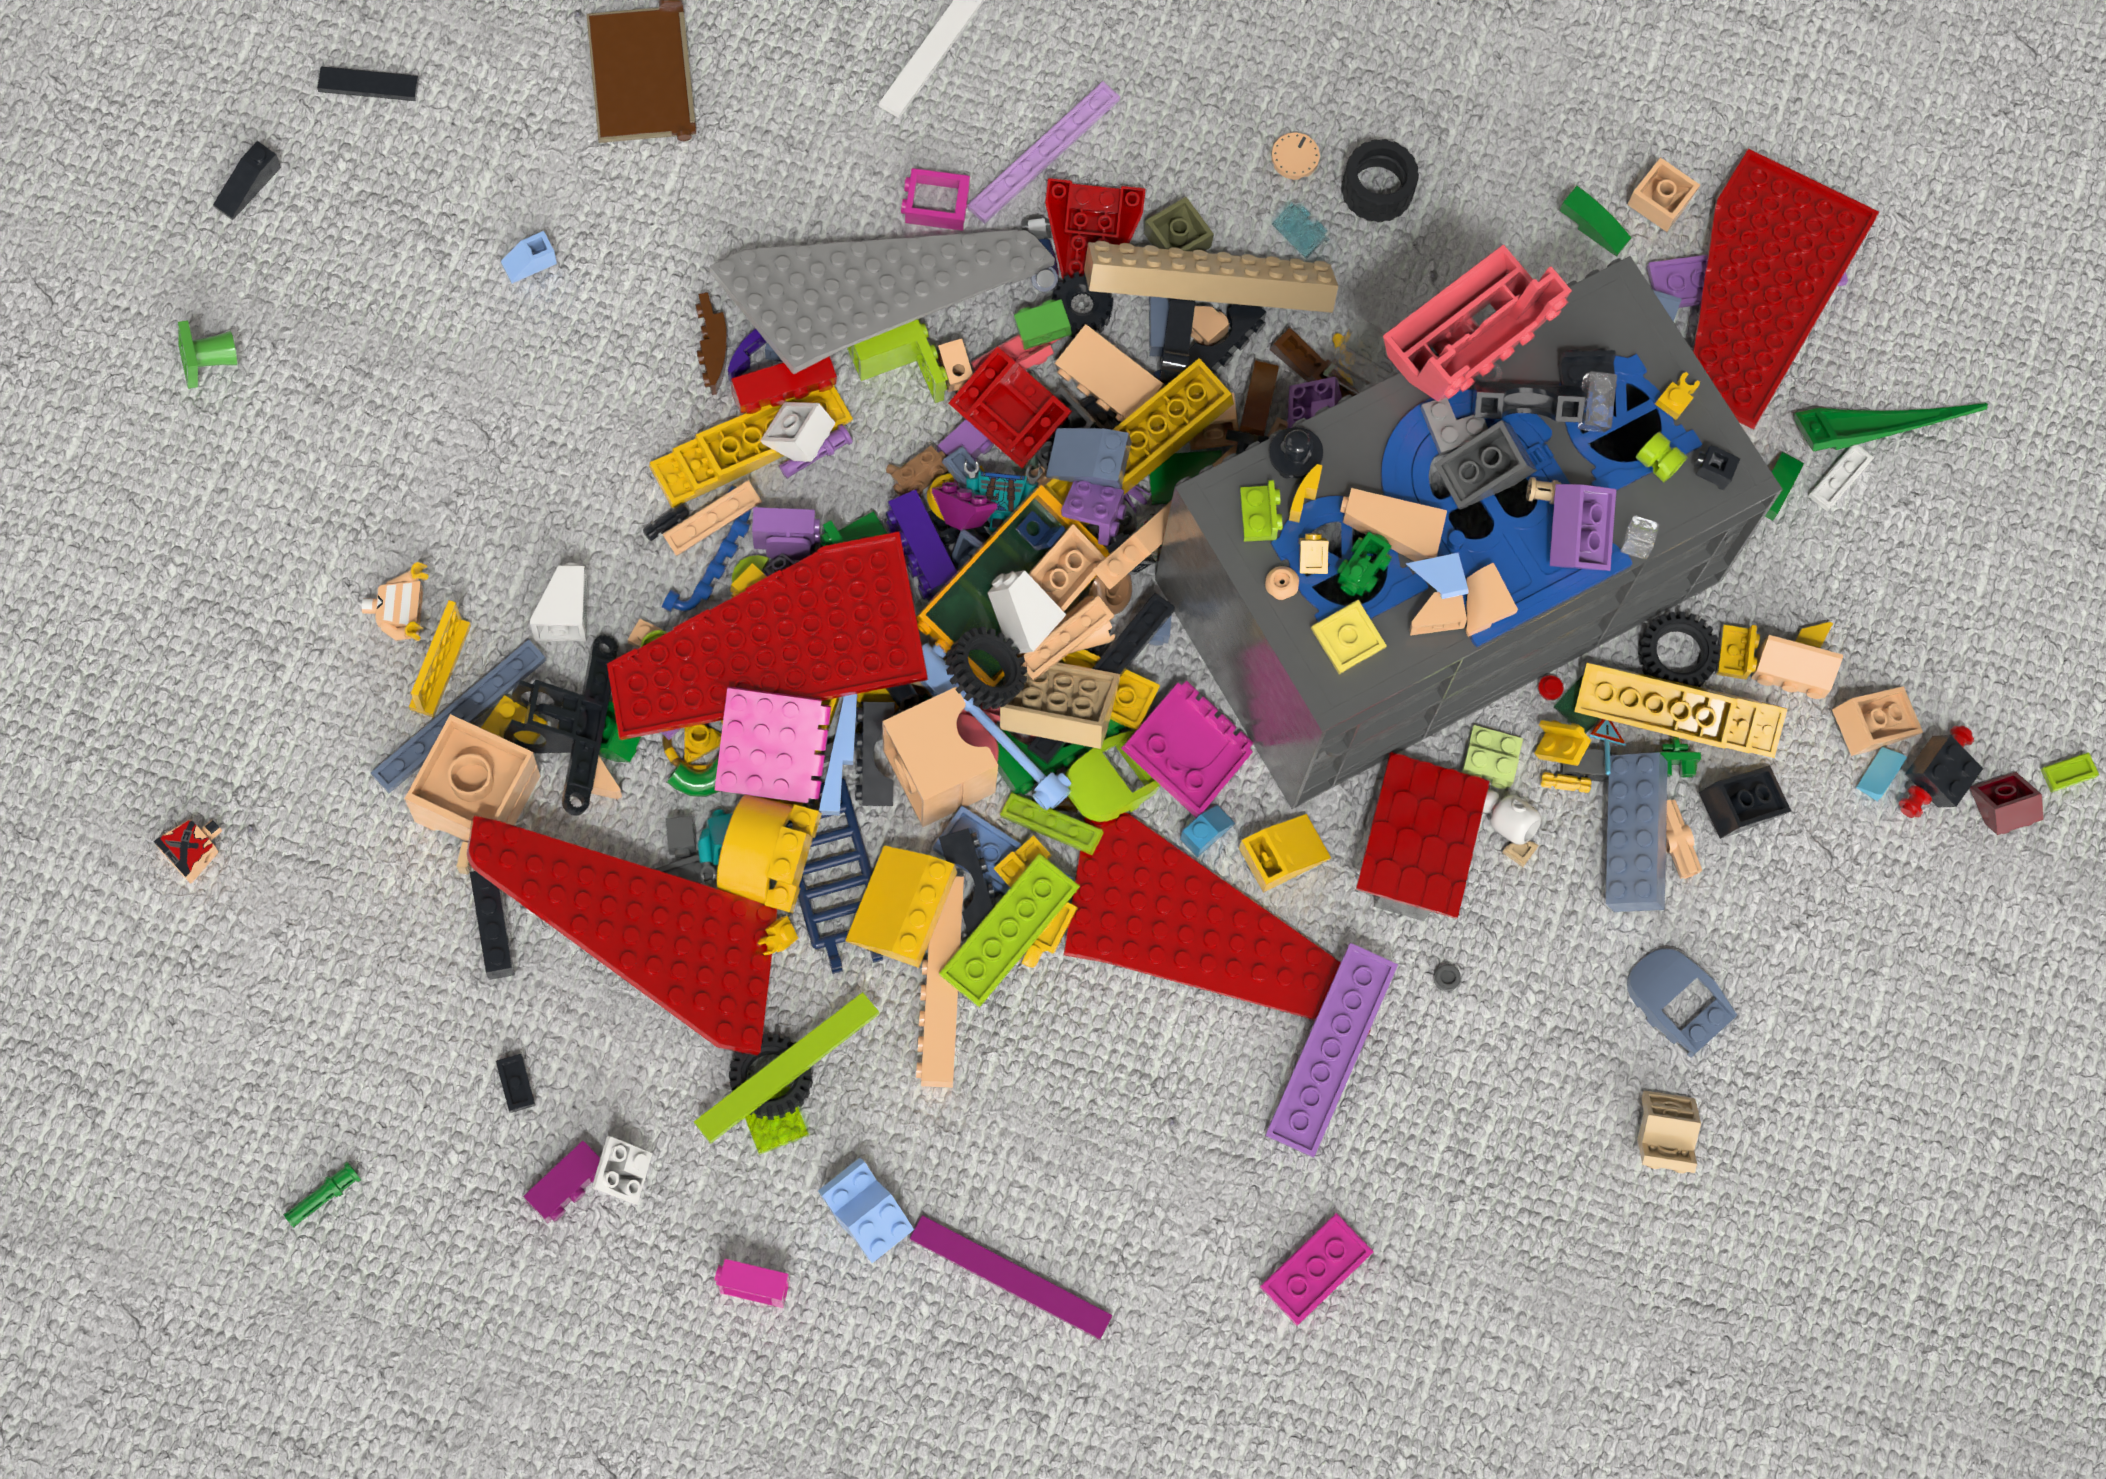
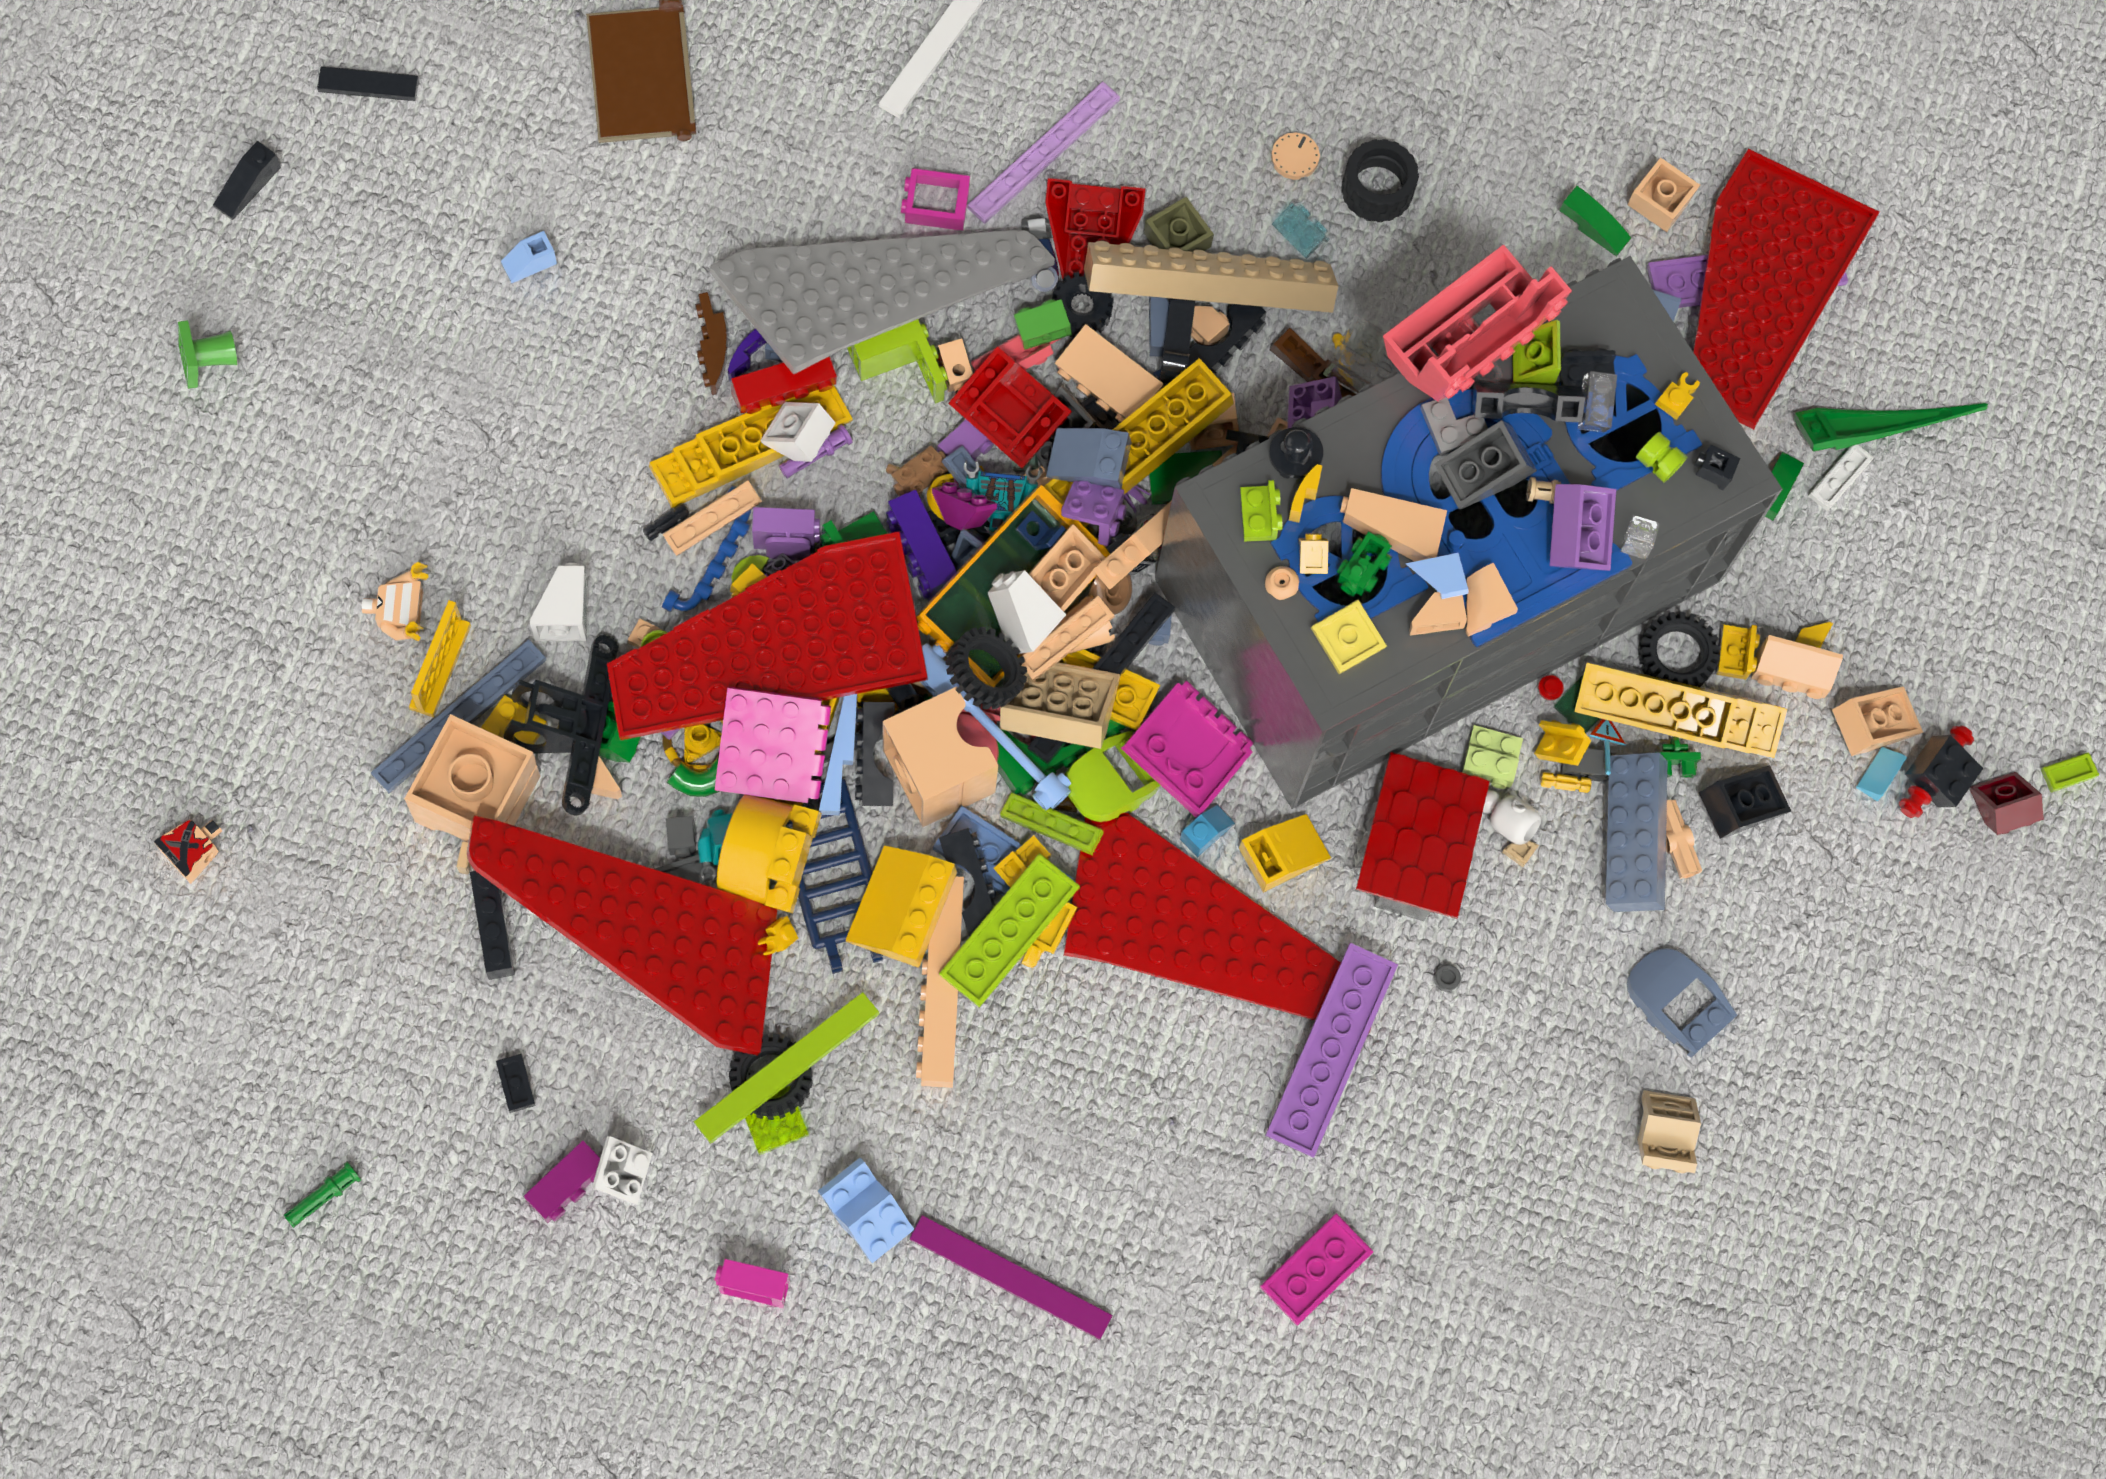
reddish brown slope [1239,360,1279,436] -> none
none -> lime slope [1513,320,1561,385]

